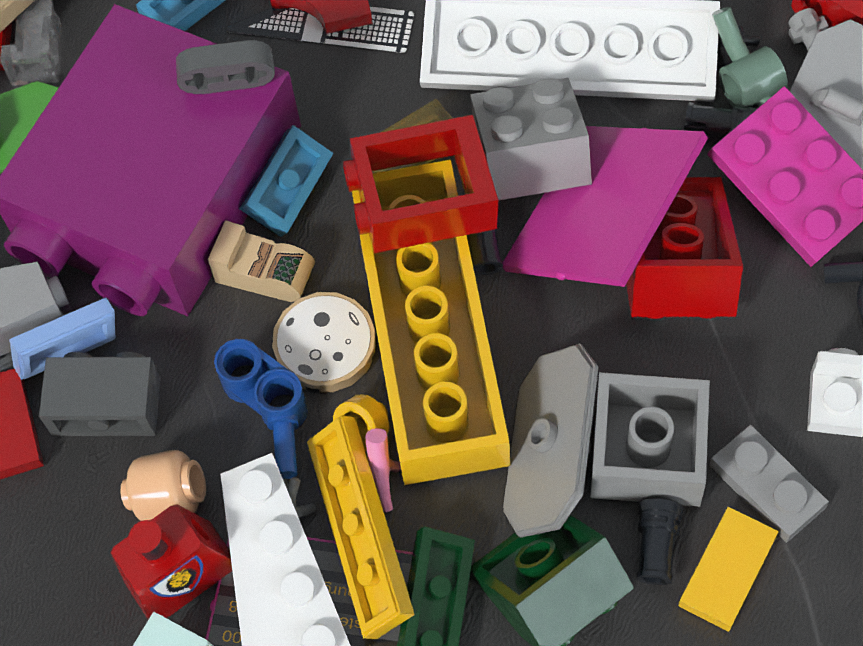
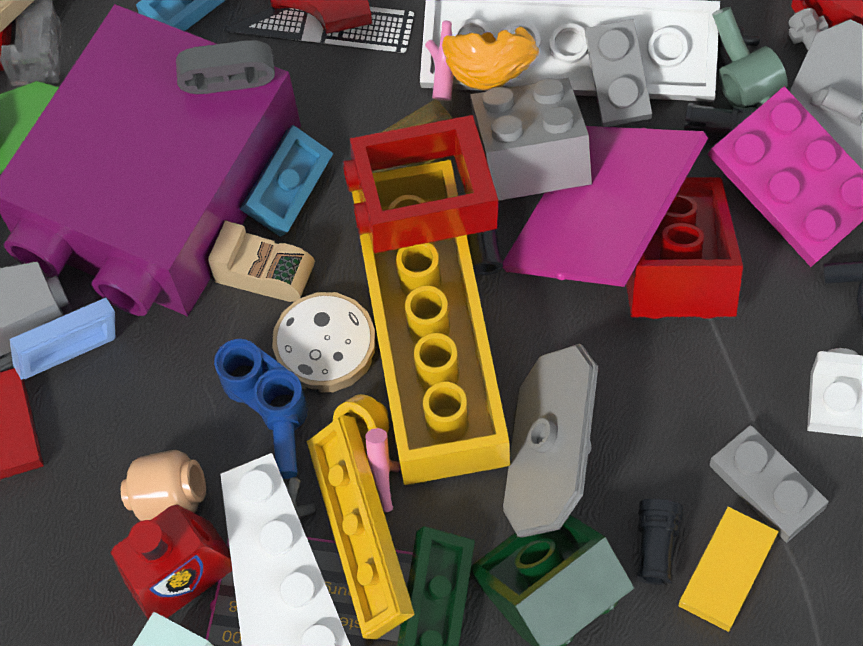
dark grey brick [39,352,161,436] -> none
light grey brick [590,372,710,507] -> none
none -> bright pink bar [425,20,454,100]
none -> light orange hair [442,26,539,90]
none -> light grey plate [585,19,652,127]

